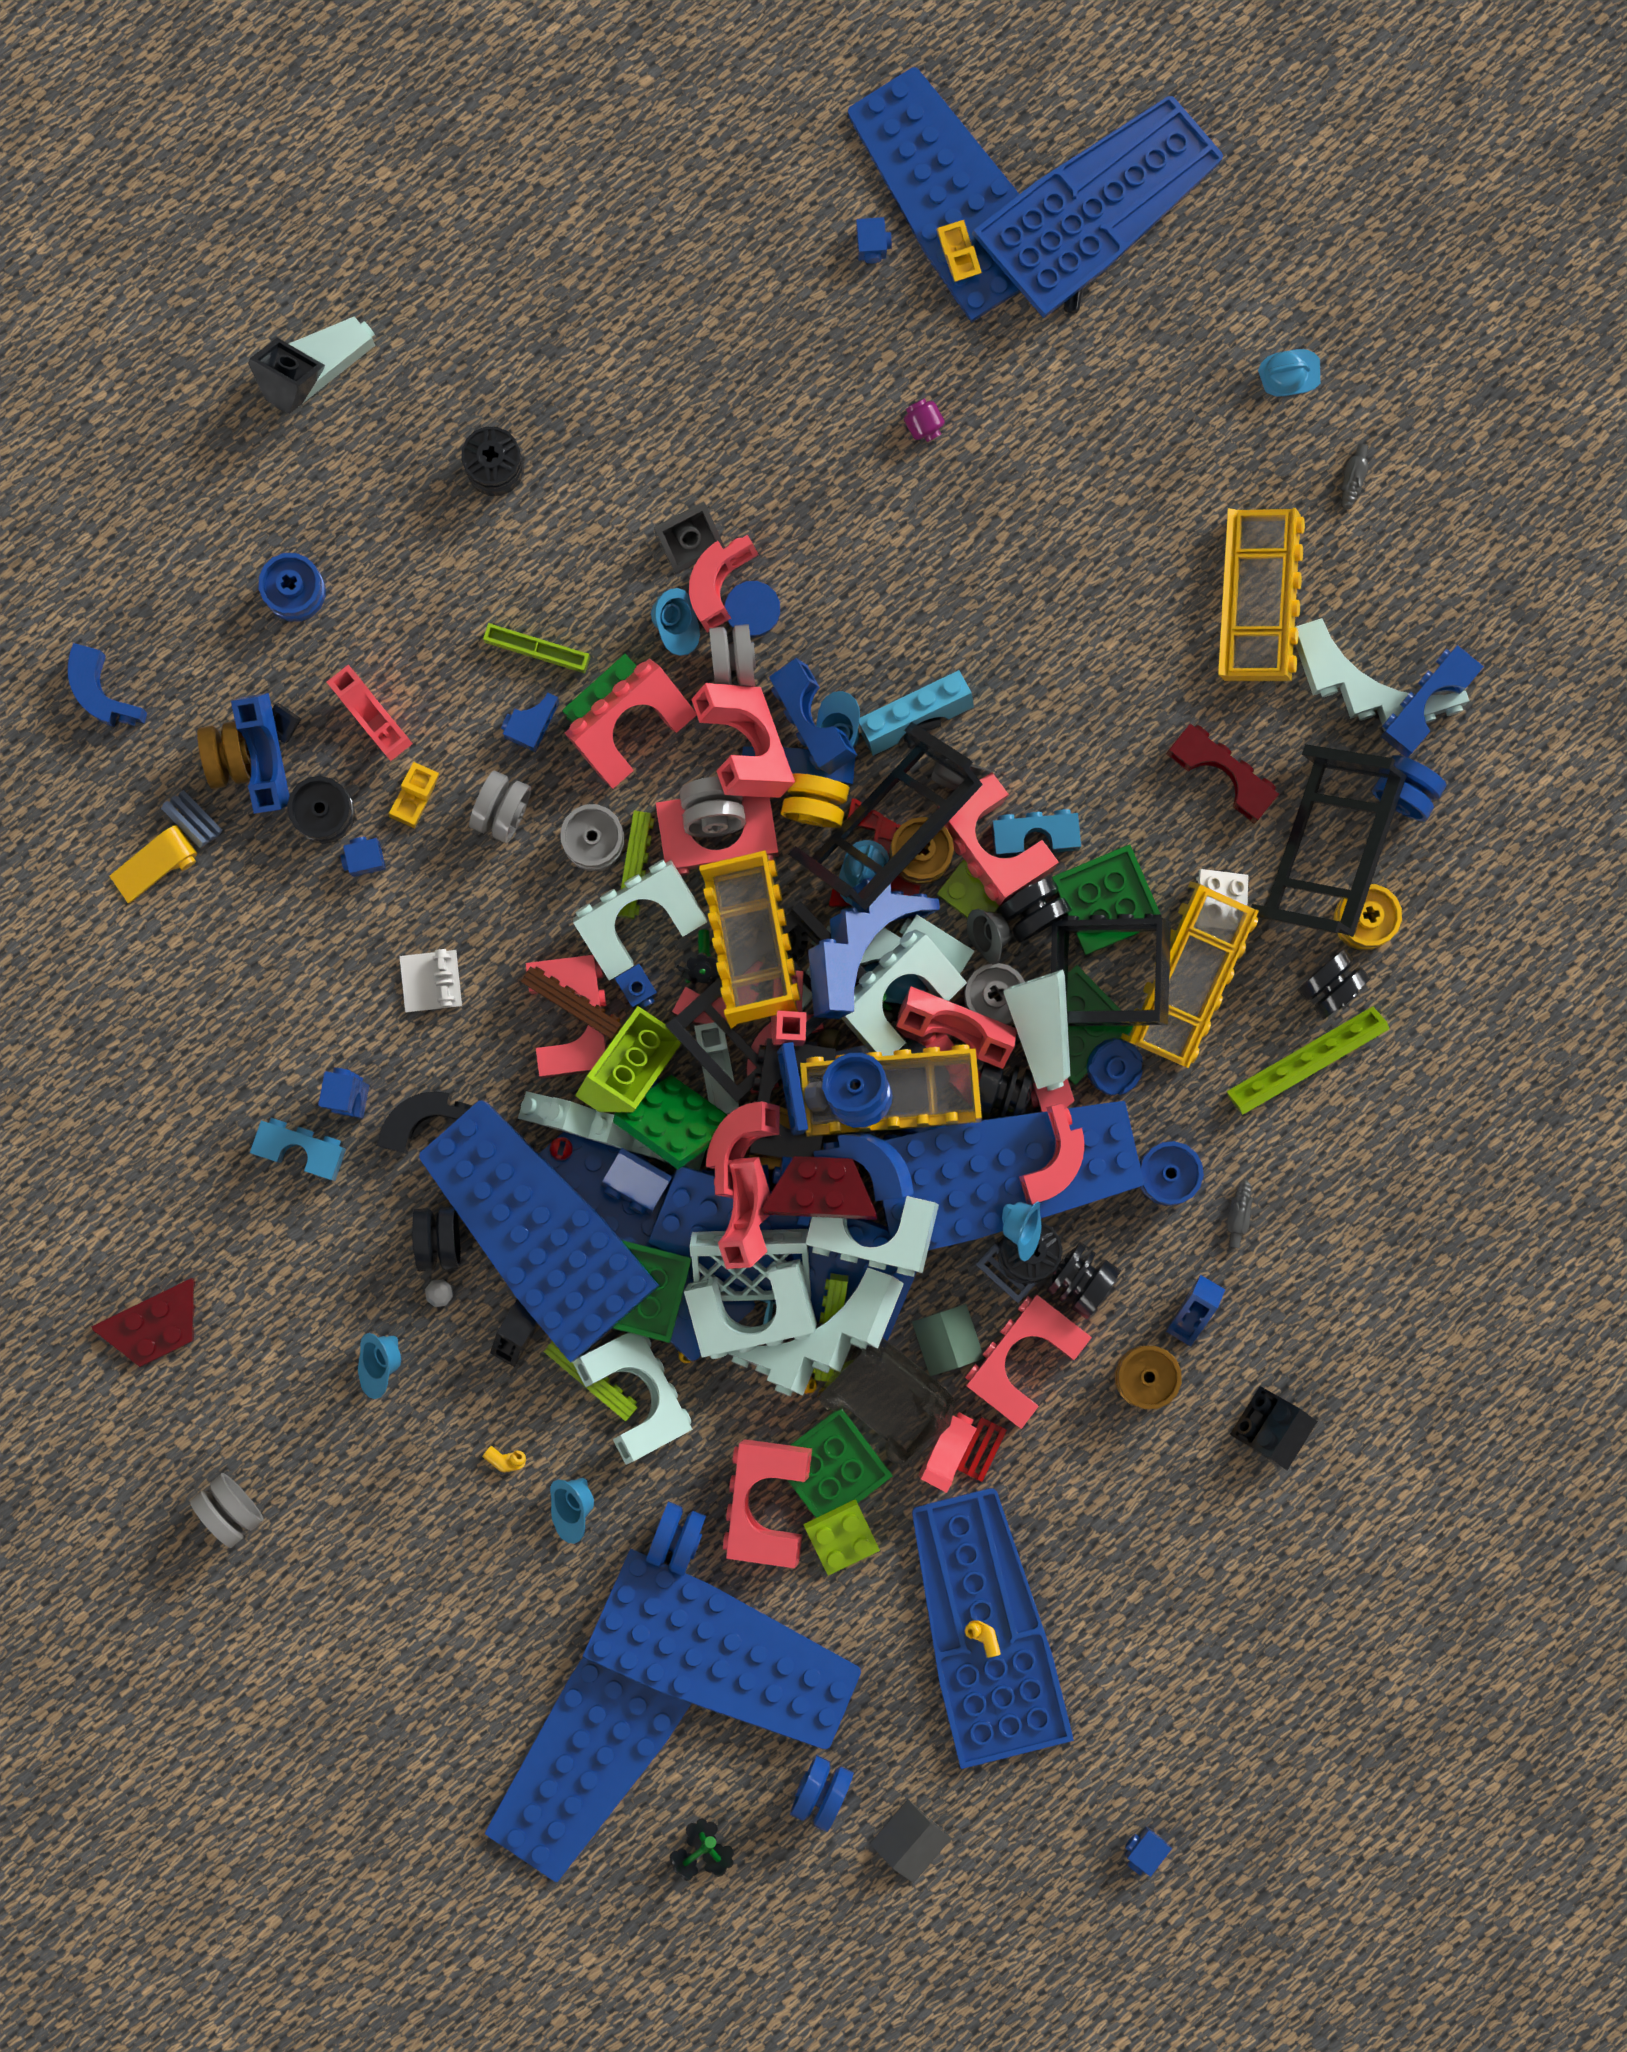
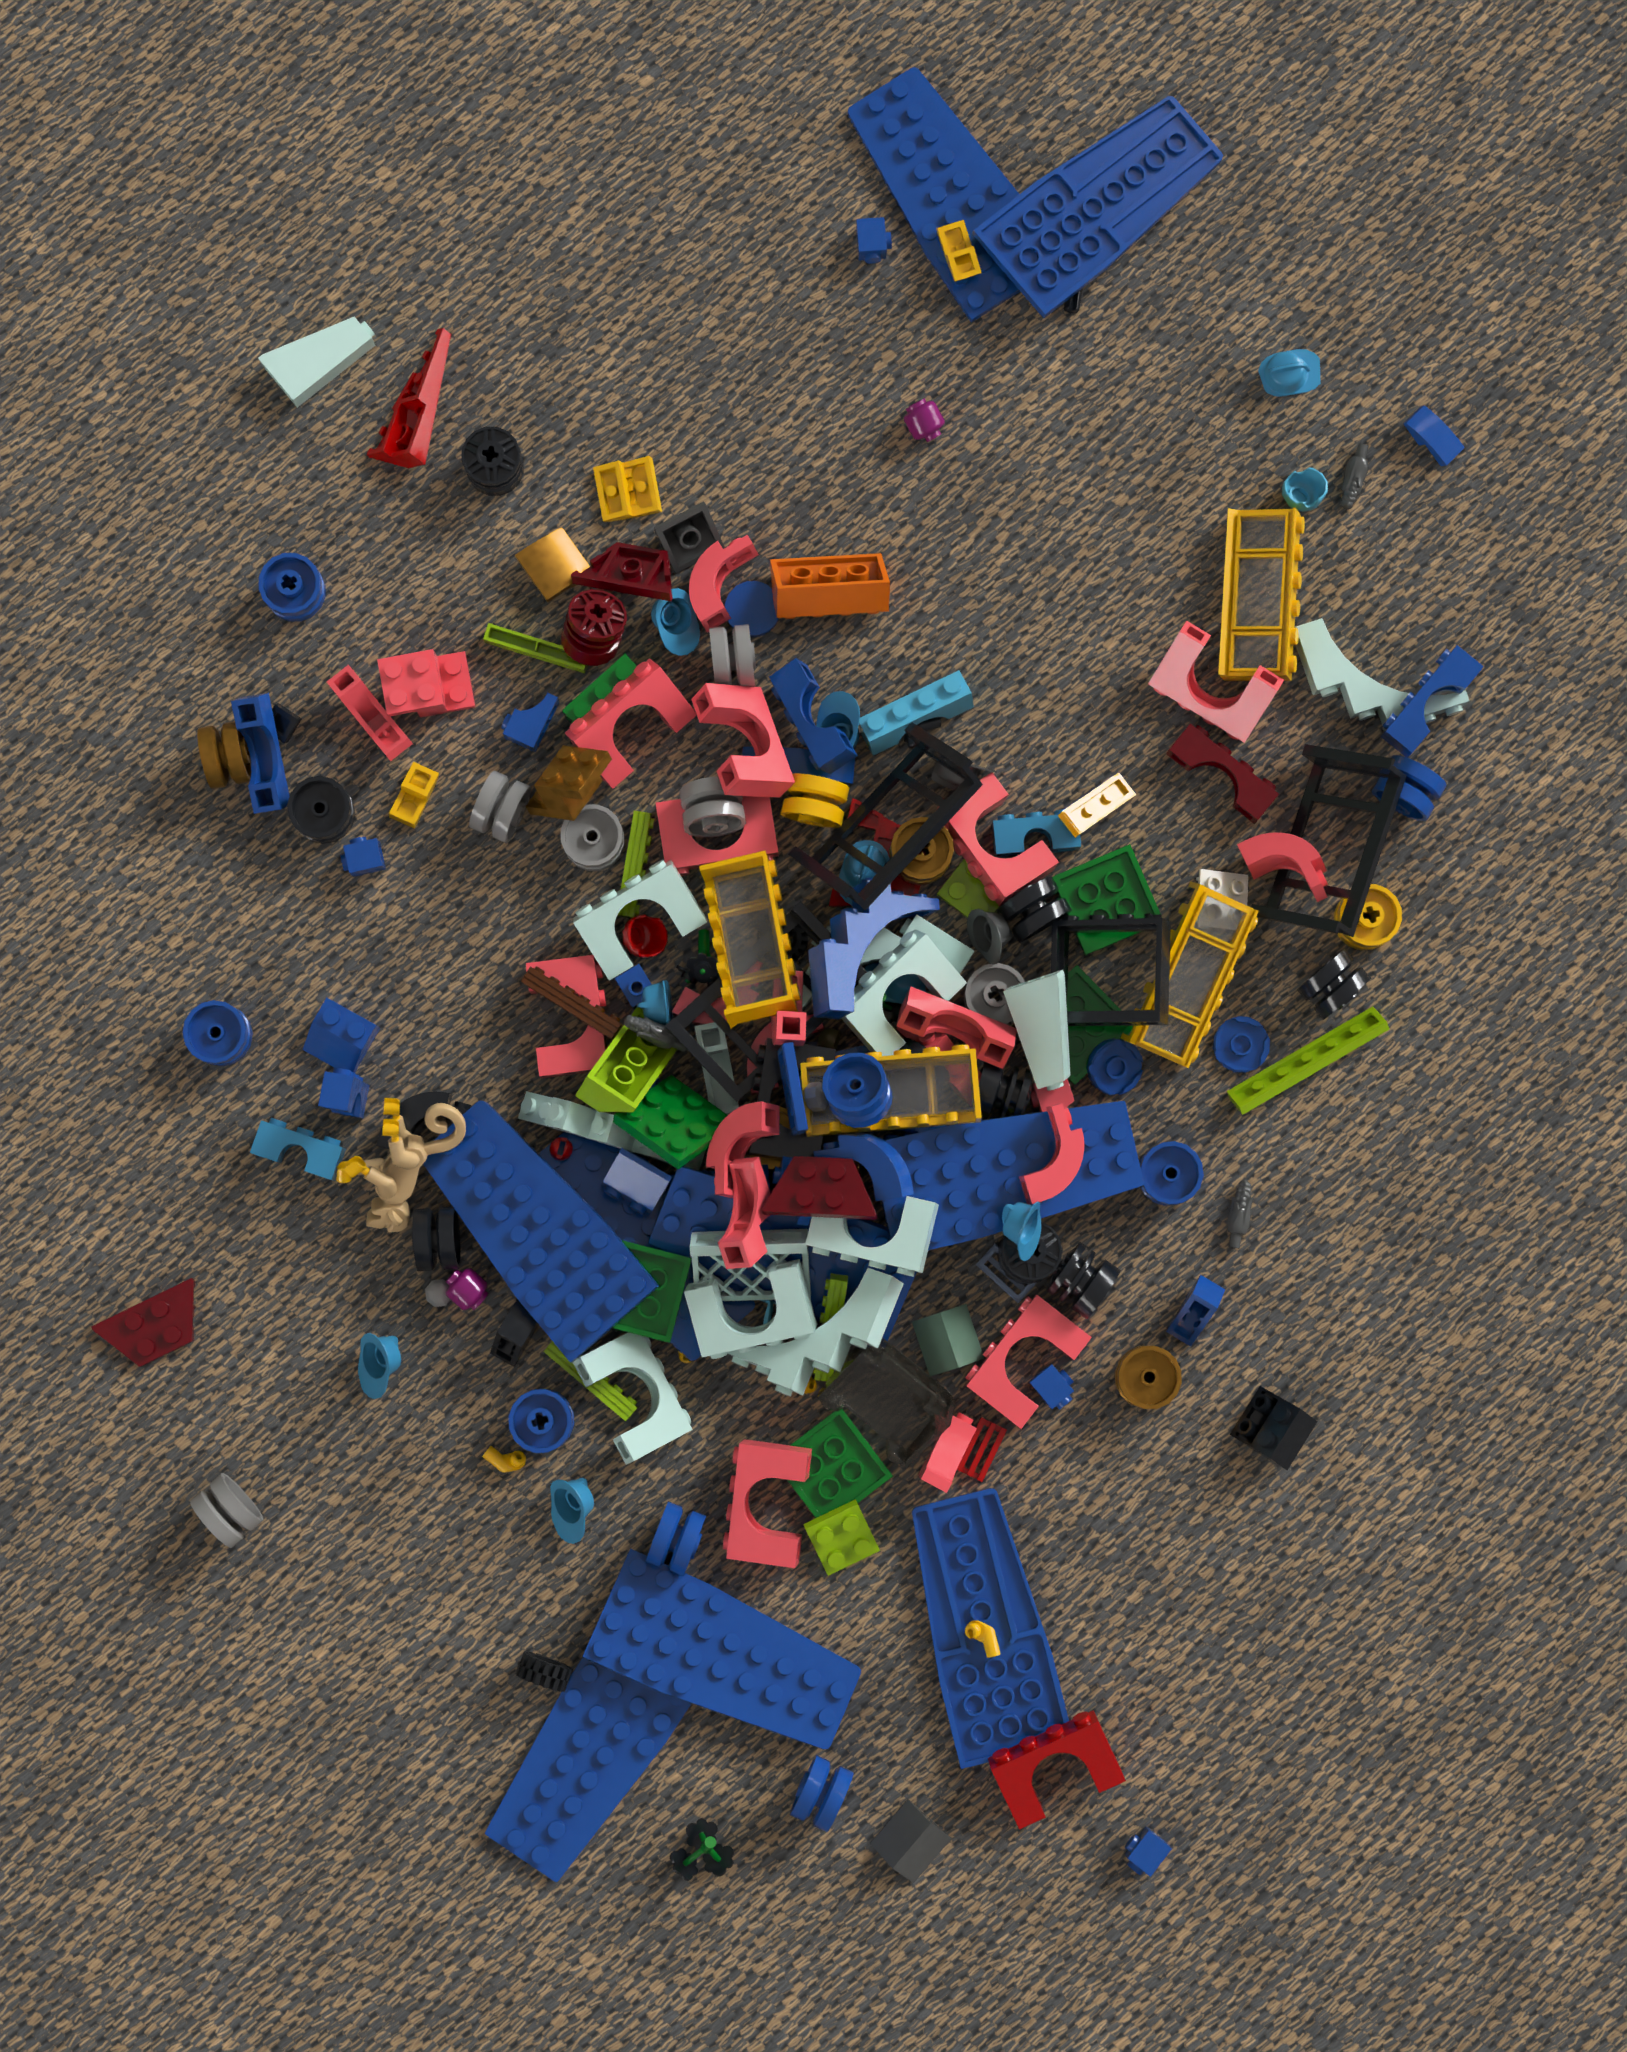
blue arch [68,643,147,727] -> none
yellow door [109,825,198,903] -> none
sand blue tile [161,790,222,848] -> none
black slope [248,338,325,414] -> none
white hinge [400,949,462,1012] -> none
none -> blue wheel [183,1000,253,1067]
none -> blue slope [302,997,380,1073]
none -> tan animal [336,1098,466,1232]
none -> red wedge [367,328,451,468]
none -> coral bracket [377,649,476,718]
none -> magenta head [445,1268,489,1311]
none -> blue wheel [509,1389,575,1453]
none -> pearl gold slope [515,528,590,603]
none -> black tyre [516,1651,573,1692]
none -> pearl gold bracket [526,745,612,821]
none -> dark red wheel [561,589,627,666]
none -> dark red wing [571,542,673,601]
none -> yellow slope [593,456,662,522]
none -> red hair [622,915,668,958]
none -> dark grey piece [624,1015,686,1052]
none -> dark azure piece [637,980,673,1025]
none -> orange slope [770,553,890,619]
none -> red arch [988,1710,1126,1830]
none -> blue brick [1028,1364,1074,1410]
none -> tile [1058,773,1136,838]
none -> coral arch [1148,621,1284,743]
none -> blue tile [1213,1016,1270,1073]
none -> coral arch [1237,832,1328,902]
none -> medium azure hair [1282,467,1328,512]
none -> blue slope [1403,405,1465,466]

